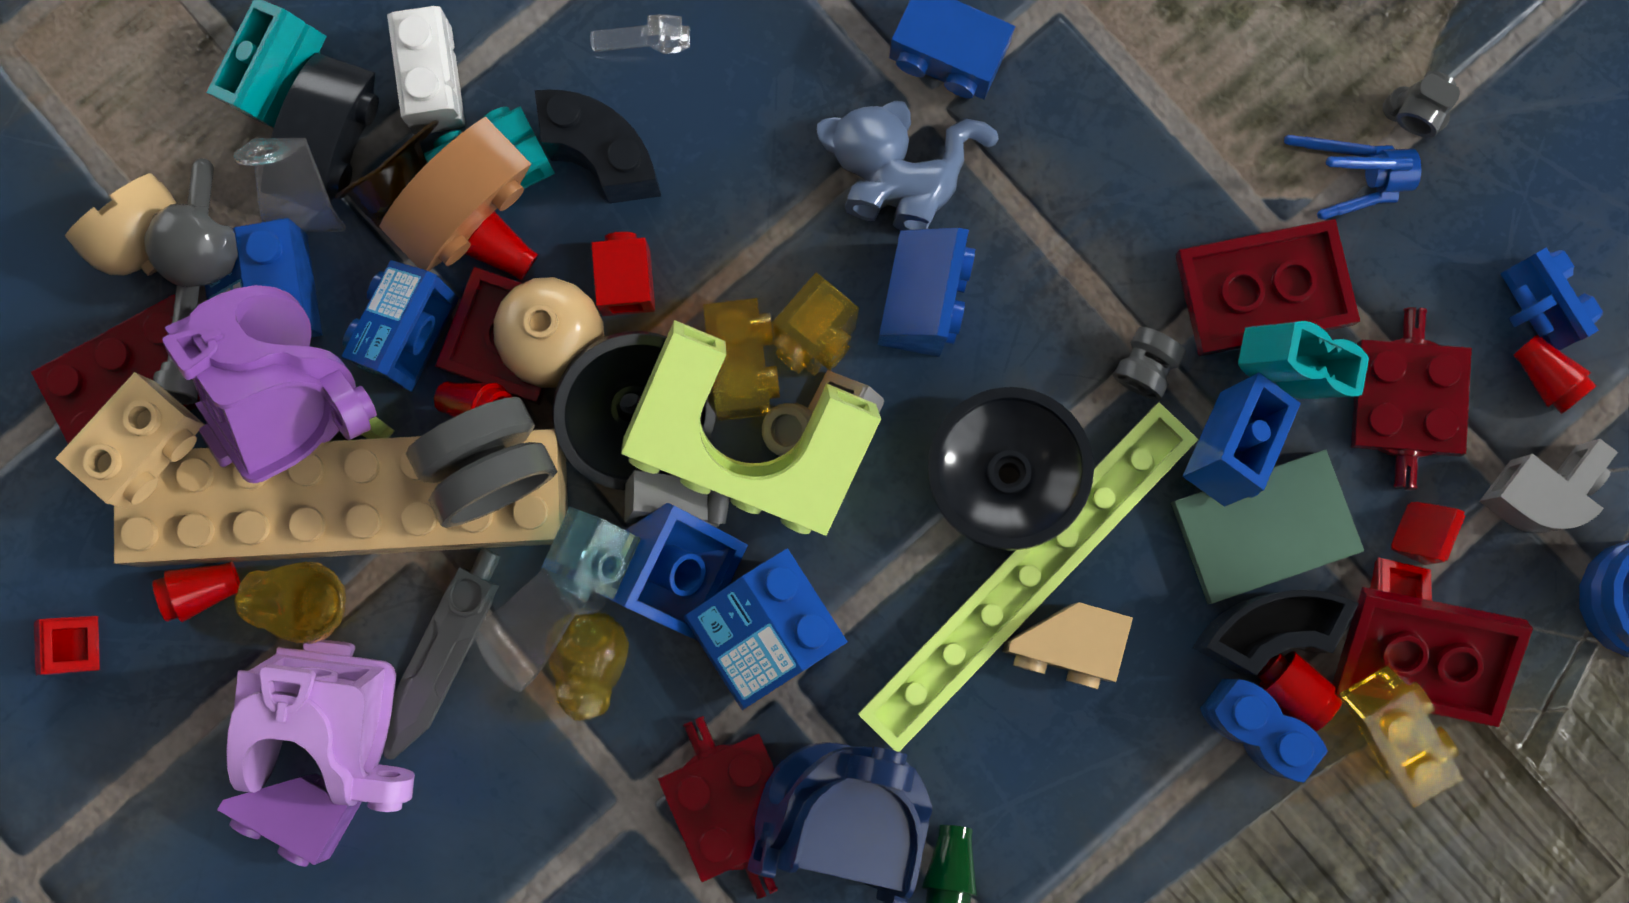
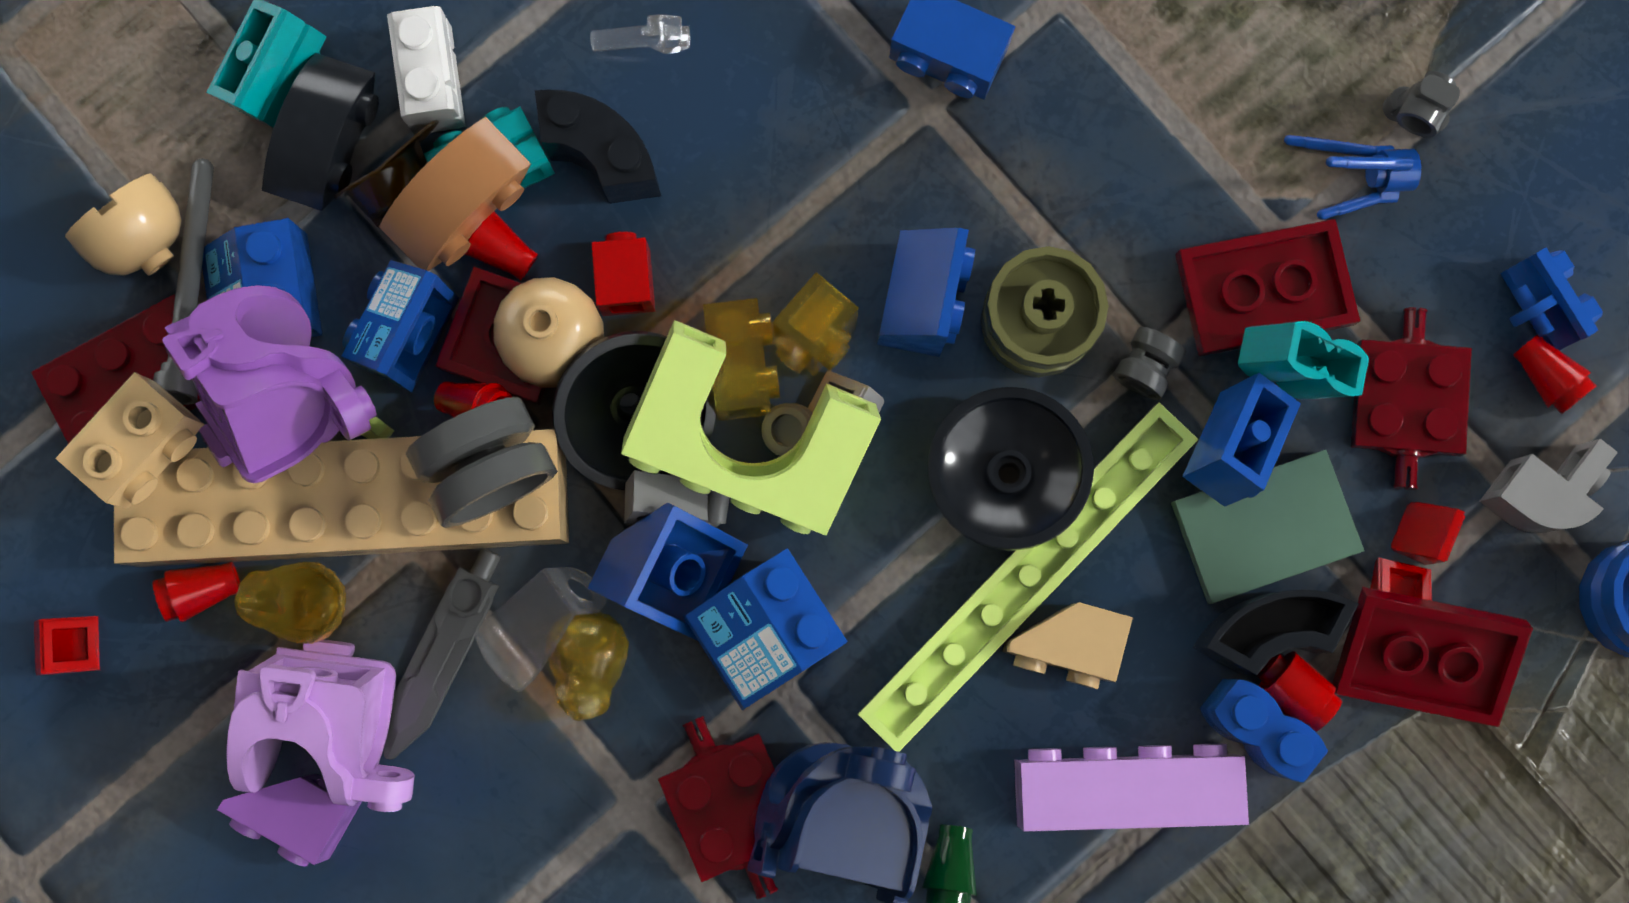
dark grey hair [144,203,238,287] -> none
clear piece [233,138,346,233] -> none
clear light blue brick [541,507,641,601] -> none
sand blue animal [816,101,999,230] -> none
clear yellow brick [1340,666,1464,808] -> none
none -> olive wheel [980,246,1109,378]
none -> lavender brick [1014,744,1249,832]

